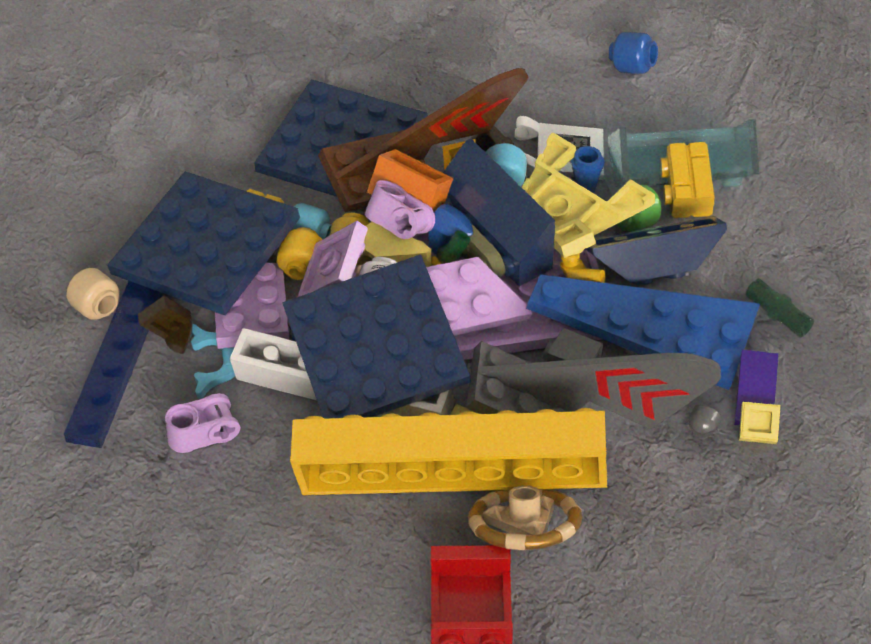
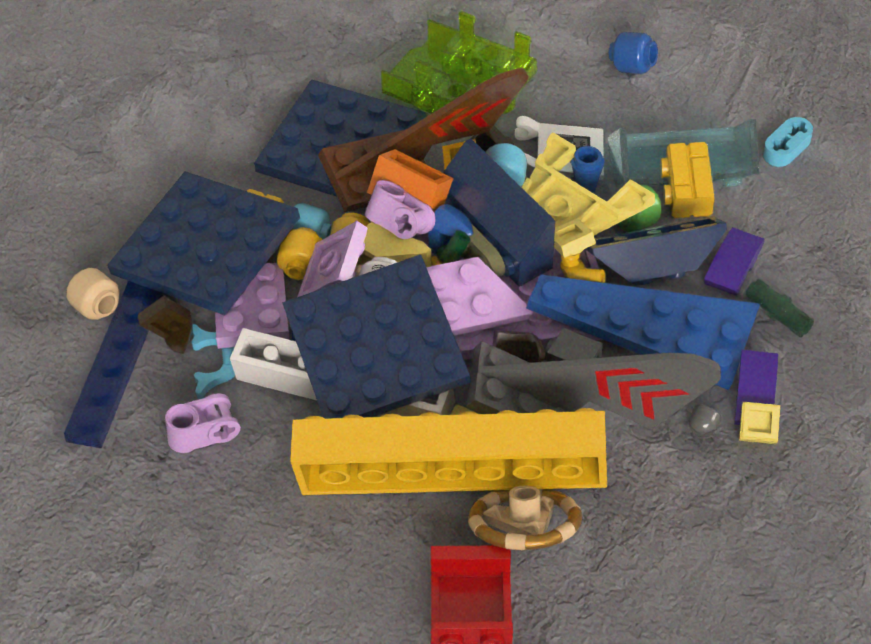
none -> clear neon green piece [381,11,537,114]
none -> dark brown plate [492,330,546,363]
none -> dark purple slope [704,227,765,296]
none -> medium azure beam [763,117,813,167]

